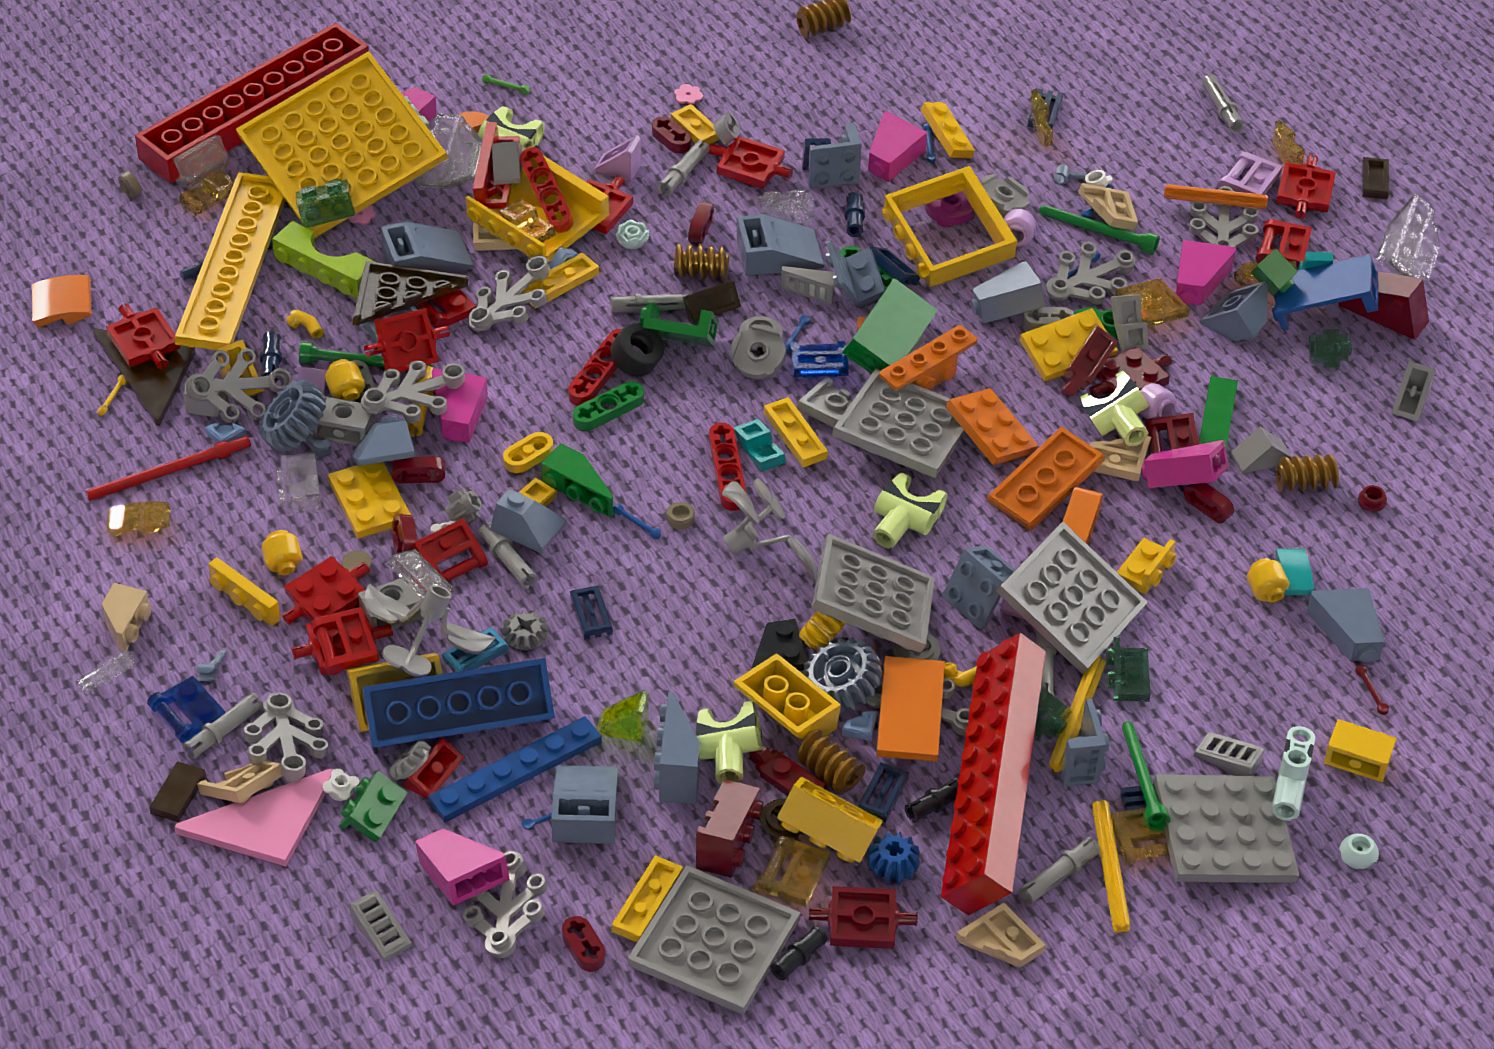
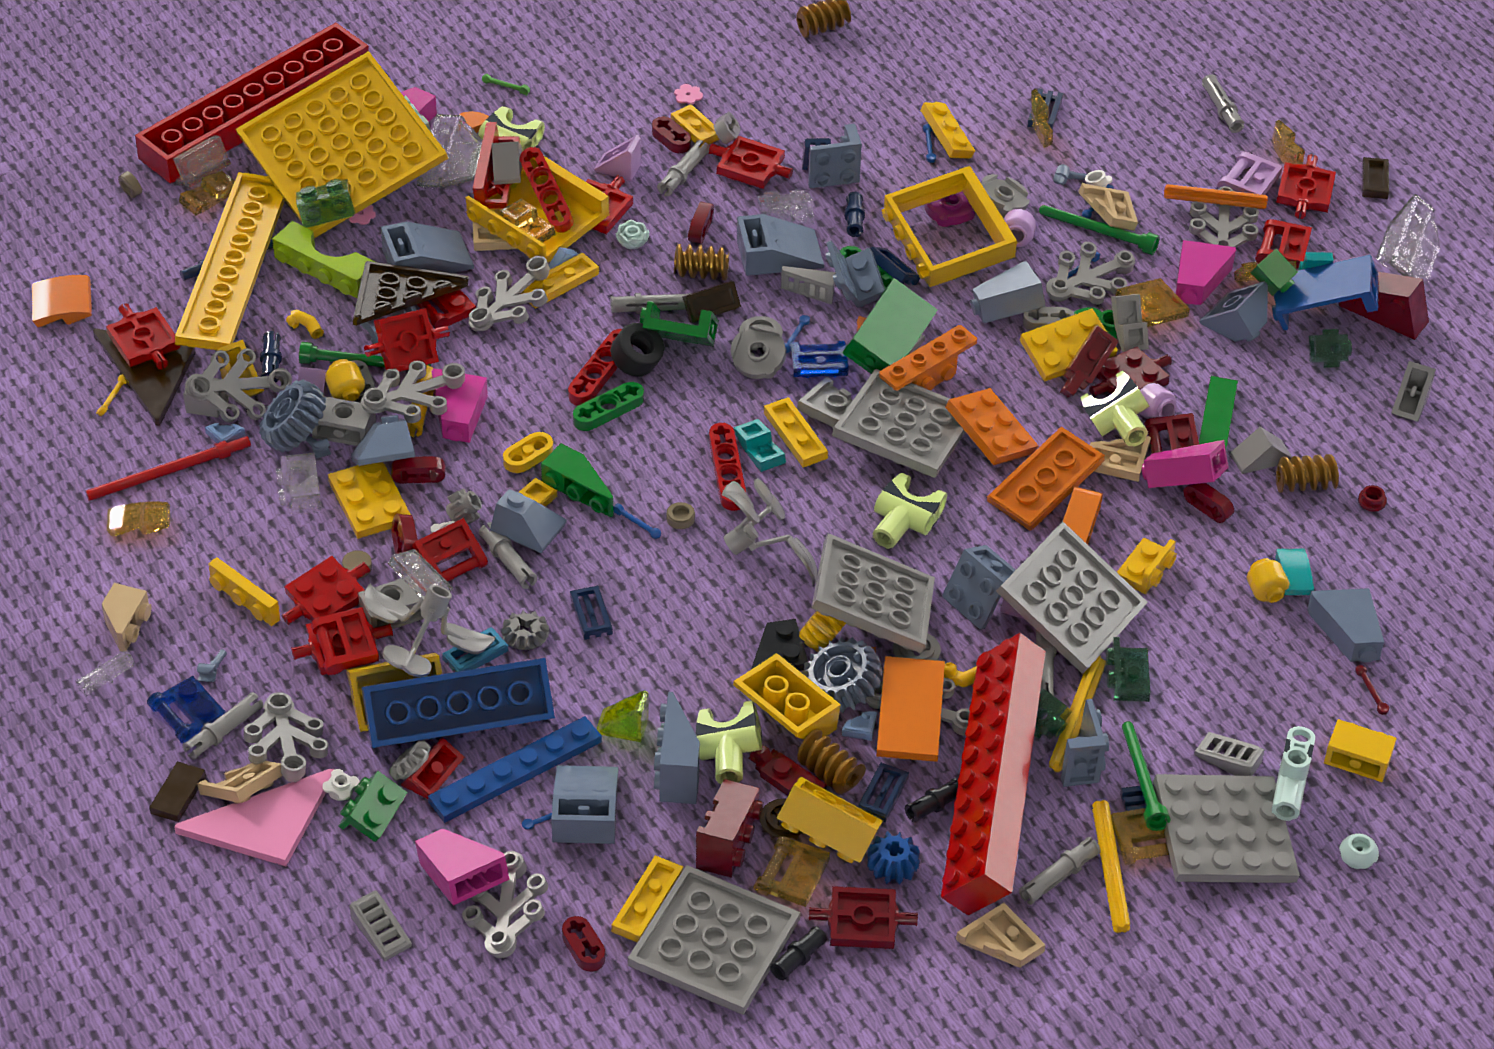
yellow head [261,530,303,575] -> none
dark pink slope [868,111,927,182] -> none

